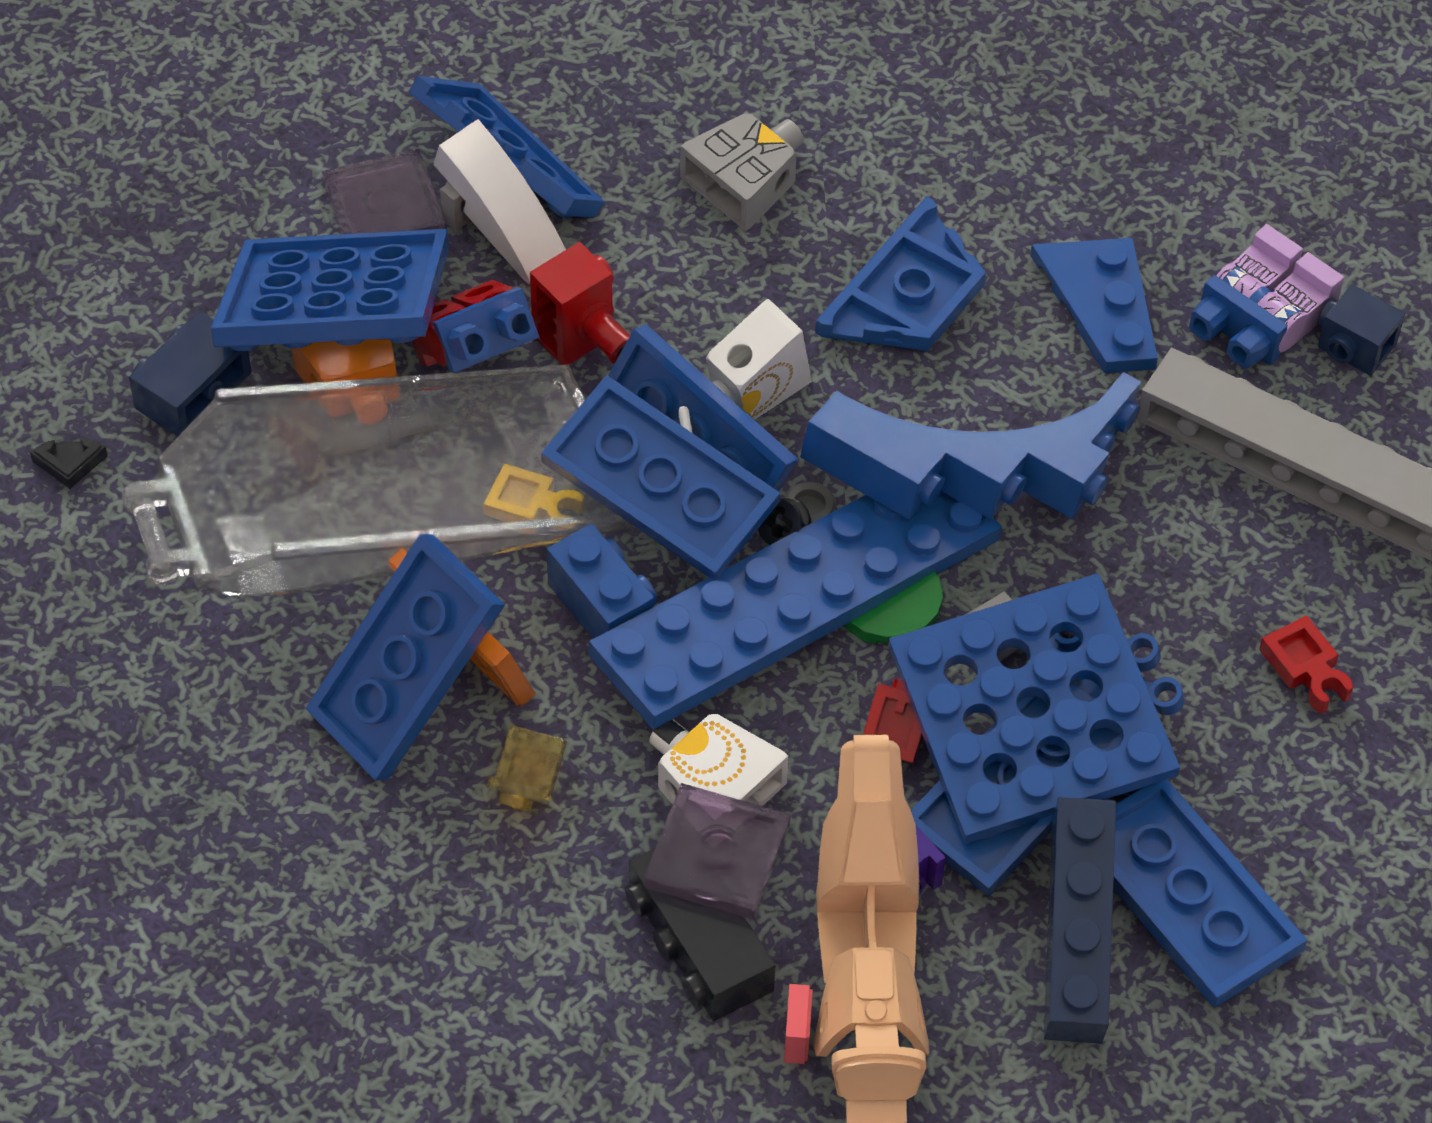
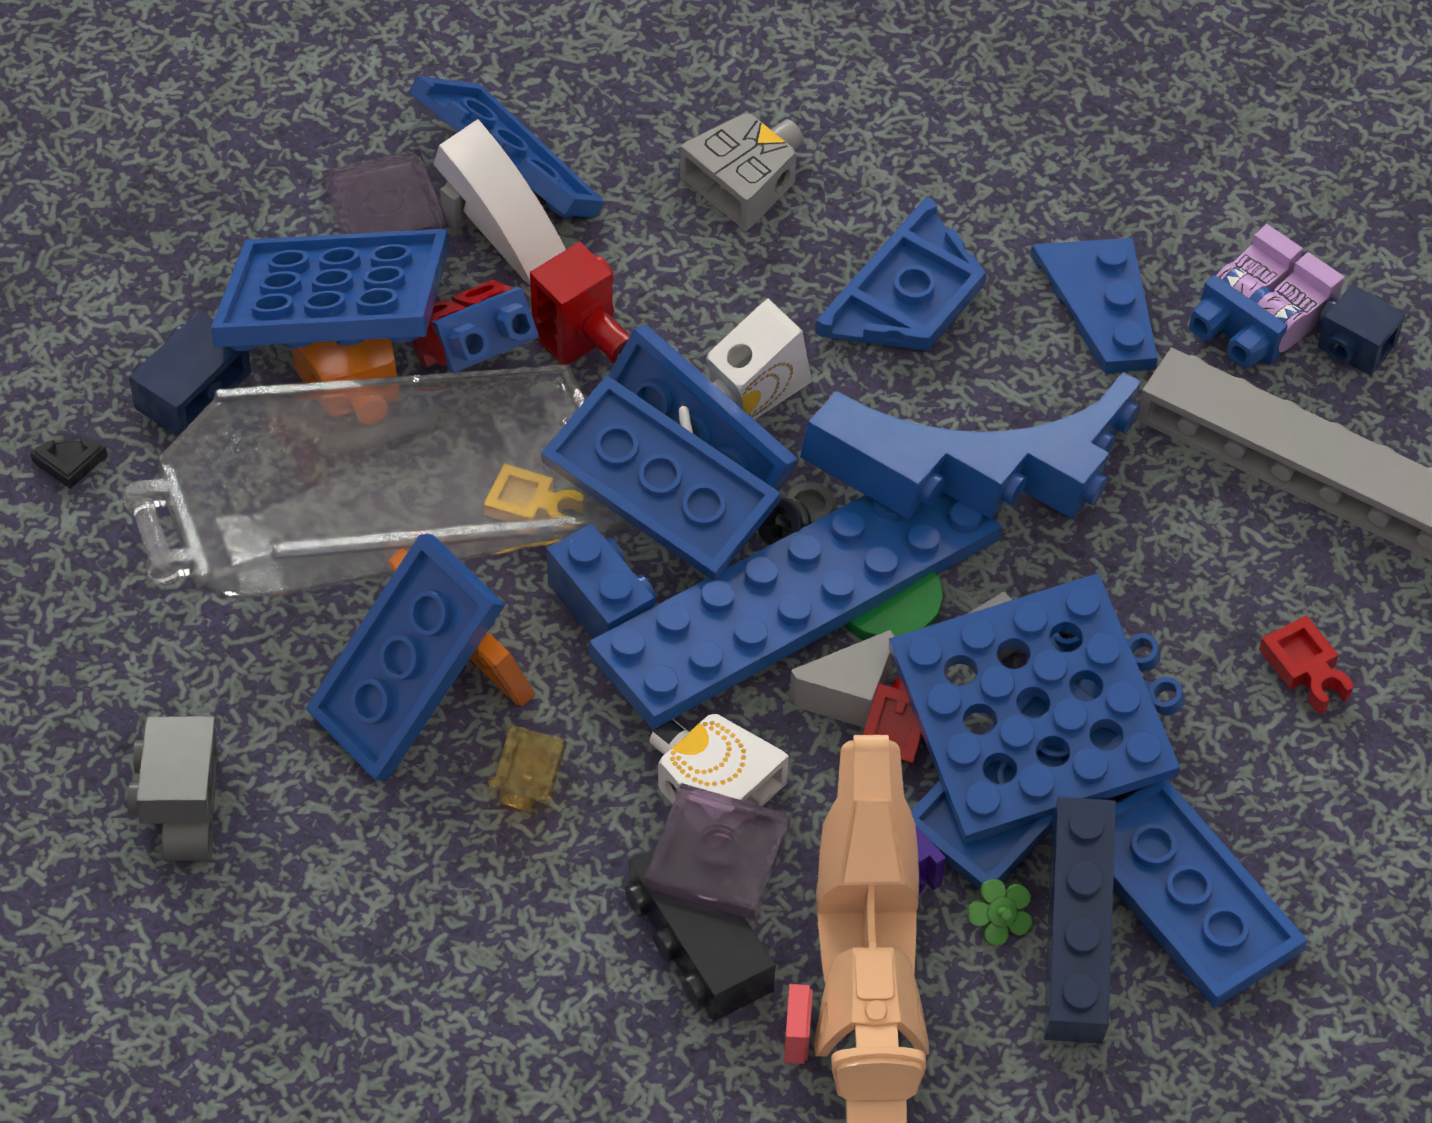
none -> hinge [128,716,219,862]
none -> light grey slope [790,630,894,728]
none -> bright green plant [968,878,1032,945]

